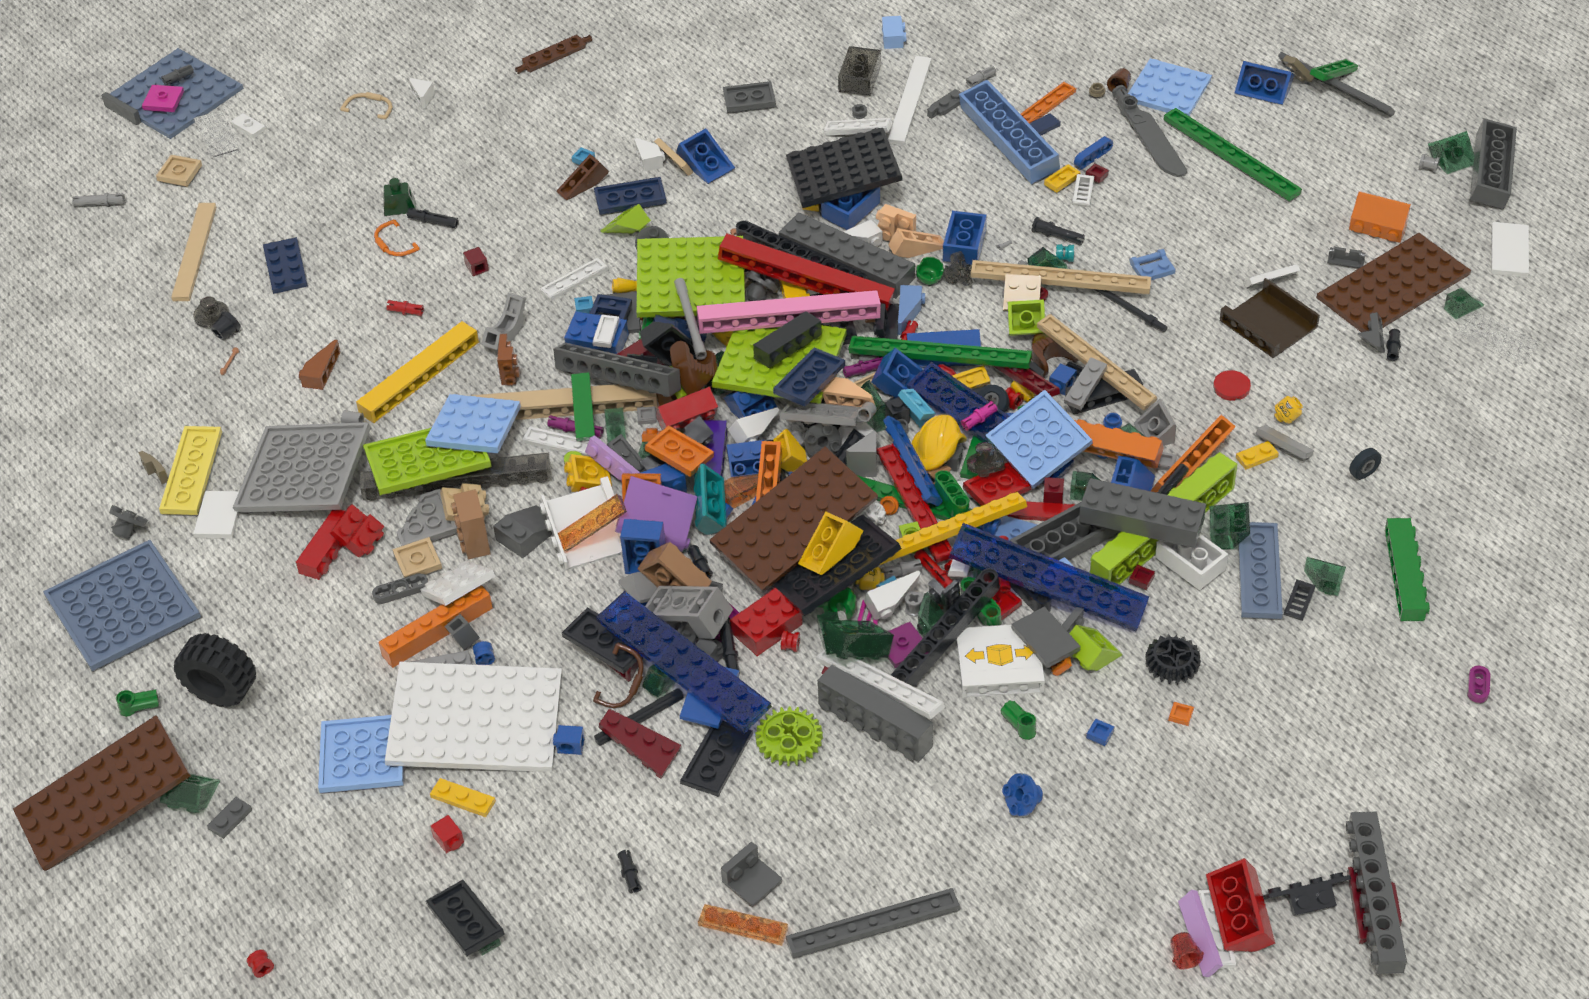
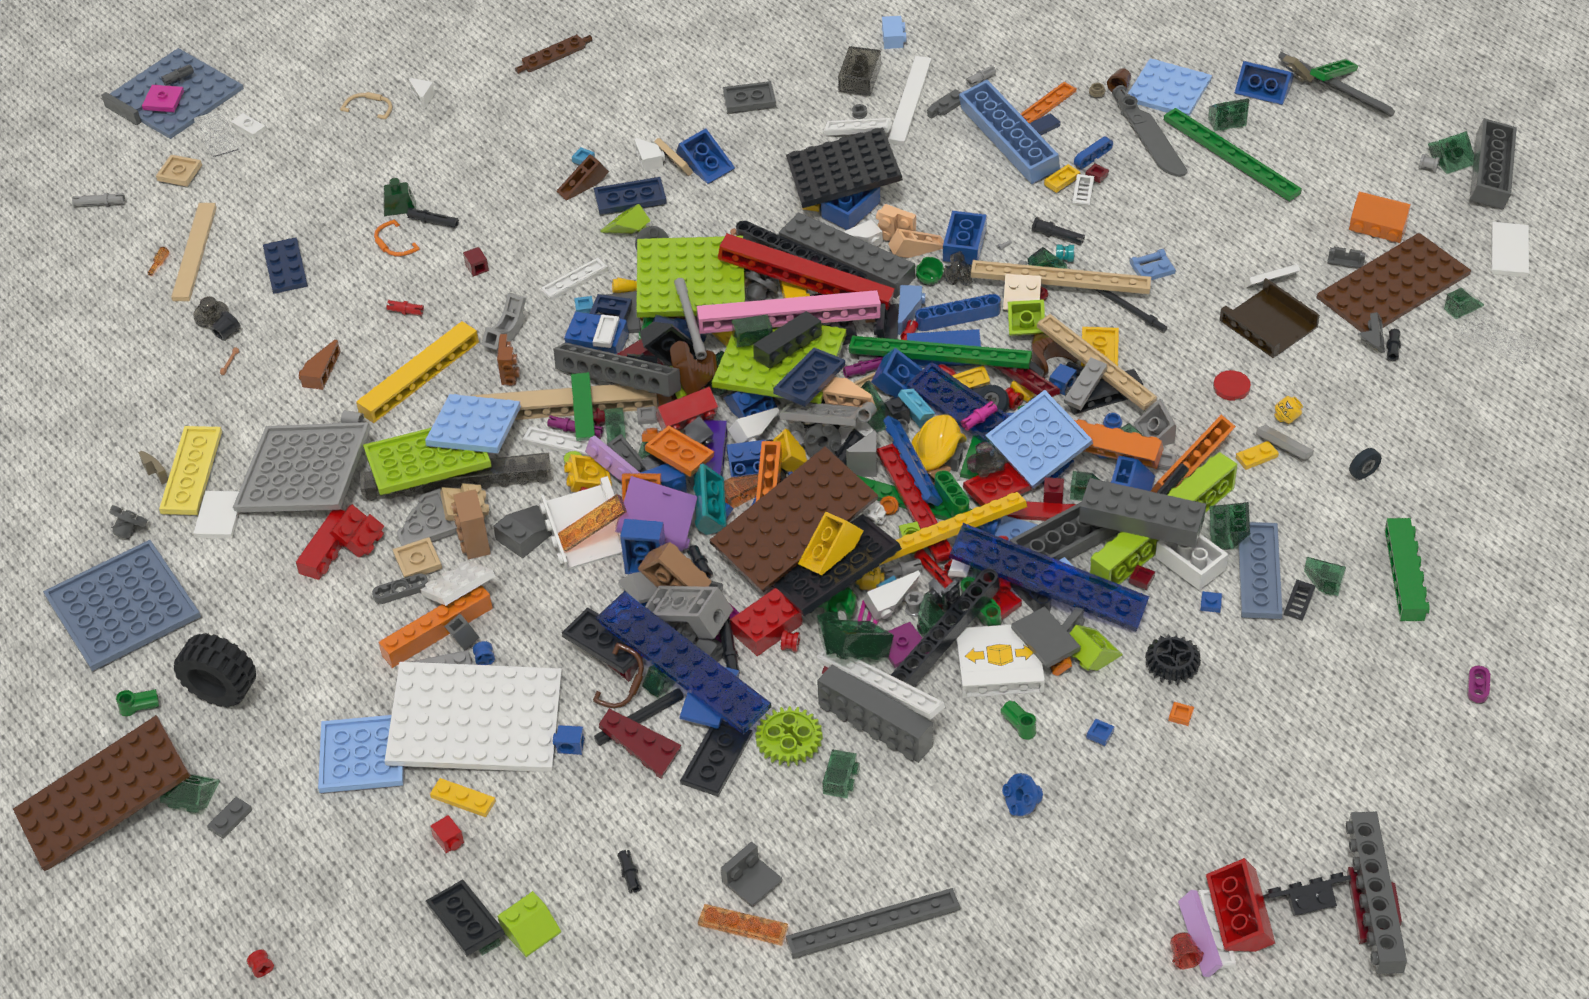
none -> clear orange axle [147,246,169,276]
none -> lime slope [497,891,561,957]
none -> dark red plate [593,408,605,426]
none -> clear green brick [732,314,773,348]
none -> clear green brick [822,749,860,799]
none -> blue beam [915,294,1001,331]
none -> yellow plate [1081,326,1119,367]
none -> blue plate [1200,591,1222,613]
none -> clear green slope [1208,98,1250,131]

